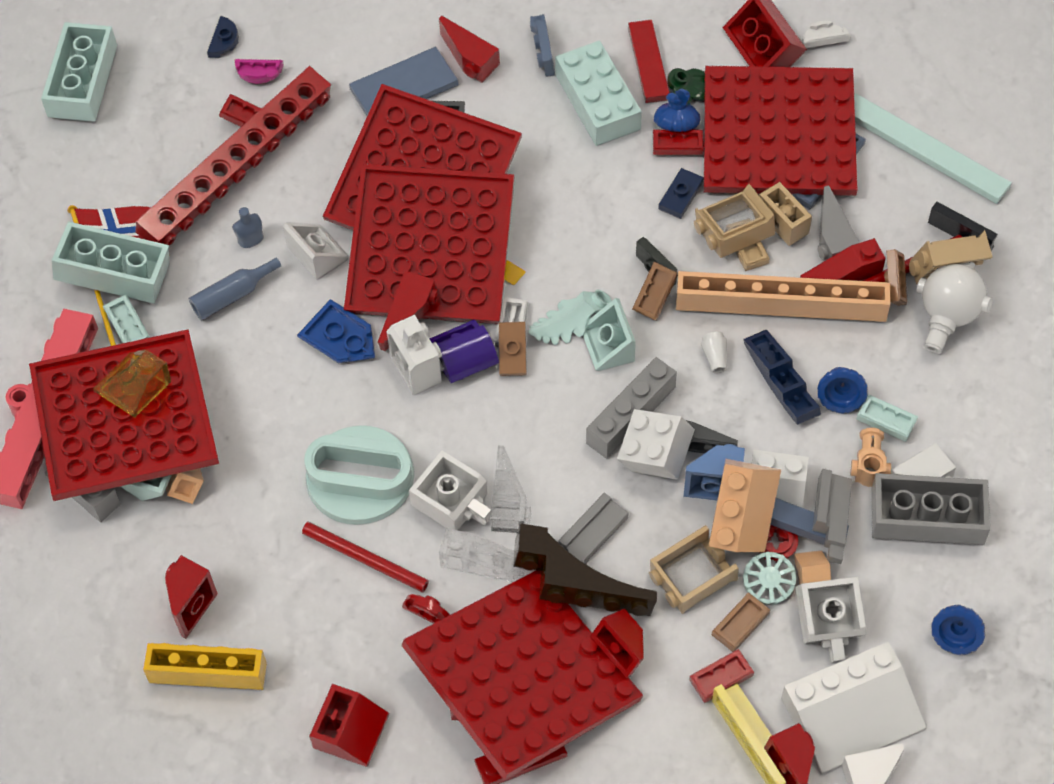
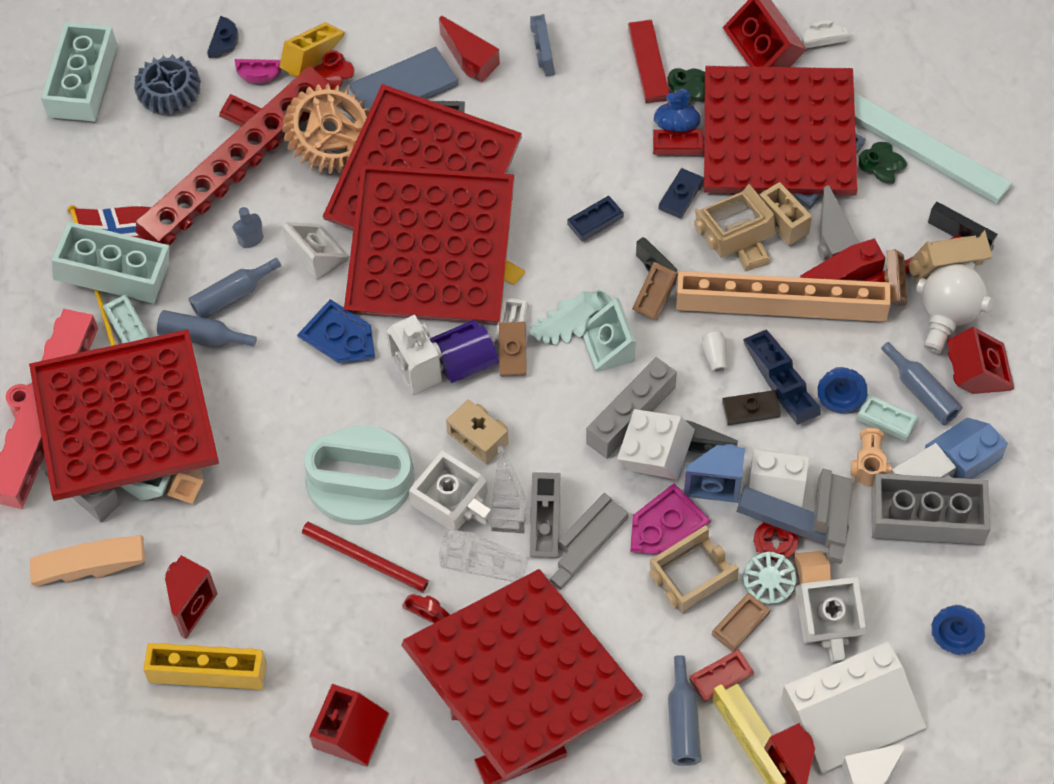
clear yellow slope [93,350,171,418] -> none
red slope [378,270,439,351] -> none
dark brown arch [513,523,657,616] -> none
light aqua brick [555,41,642,146] -> none
red slope [590,608,644,678] -> none
light nougat slope [709,459,781,552] -> none
none -> light nougat slope [30,535,145,587]
none -> sand blue gear [134,54,201,116]
none -> sand blue piece [157,310,257,347]
none -> yellow slope [279,22,345,77]
none -> light nougat gear [282,84,370,175]
none -> red plate [313,50,354,90]
none -> tan brick [446,399,509,465]
none -> light grey slope [530,472,561,557]
none -> dark blue plate [567,195,624,241]
none -> dark pink tile [630,483,711,554]
none -> sand blue piece [668,655,701,766]
none -> dark brown plate [722,390,781,426]
none -> dark green plate [859,142,907,184]
none -> sand blue piece [881,342,962,425]
none -> medium blue slope [925,418,1008,479]
none -> red slope [947,327,1014,394]

